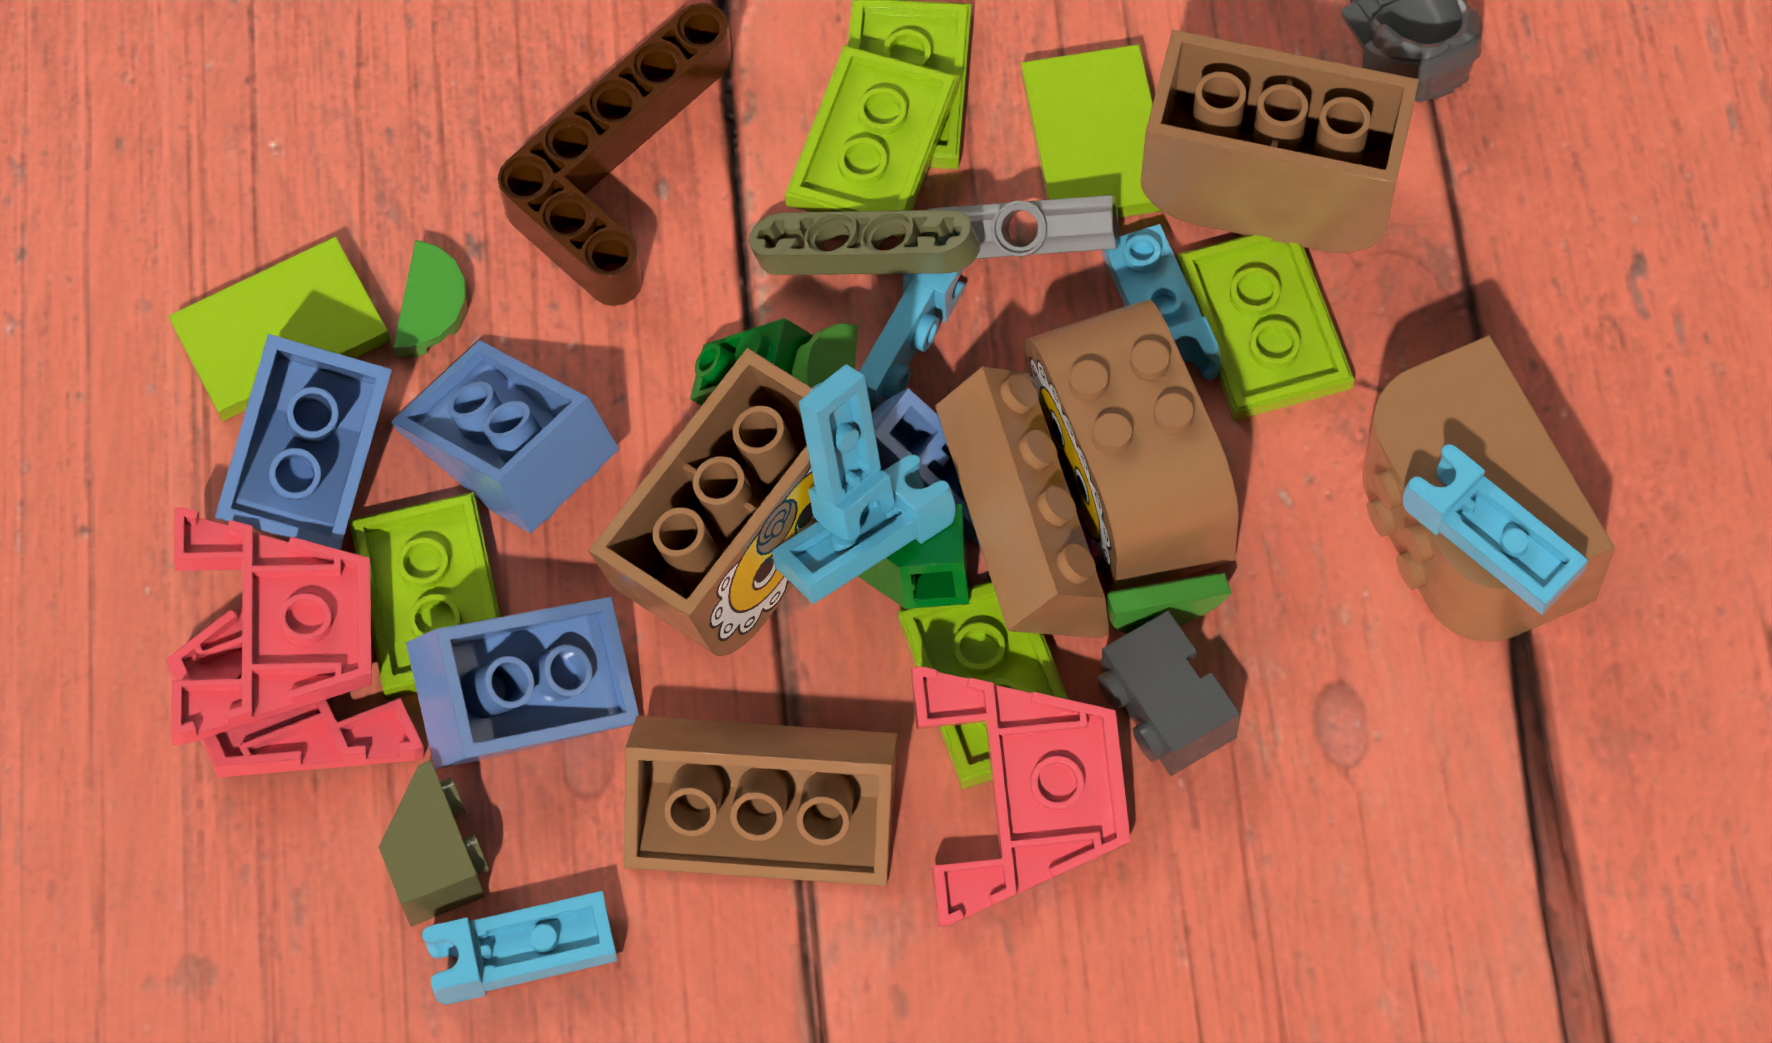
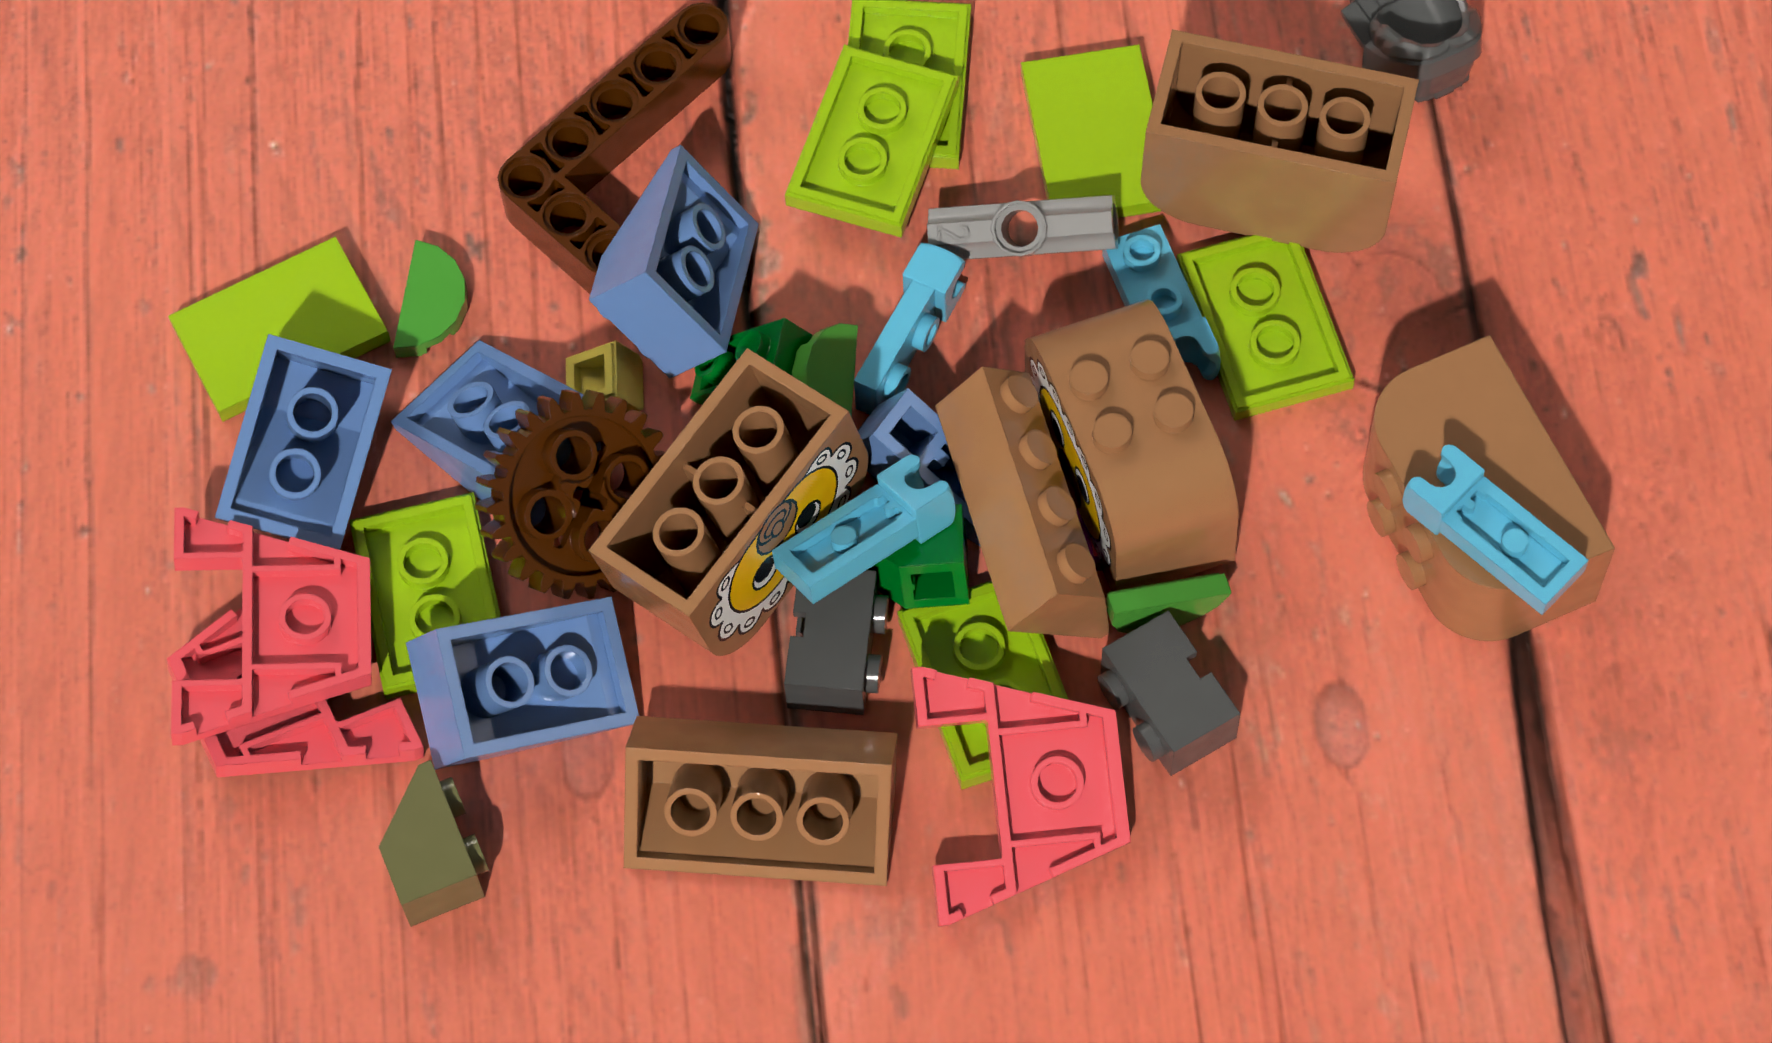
medium azure plate [422,891,618,1005] -> none
olive beam [749,210,980,275] -> none
medium azure plate [799,364,894,541] -> none
none -> reddish brown gear [475,389,665,599]
none -> light yellow slope [566,340,644,412]
none -> medium blue slope [589,145,759,378]
none -> dark grey brick [784,570,889,715]

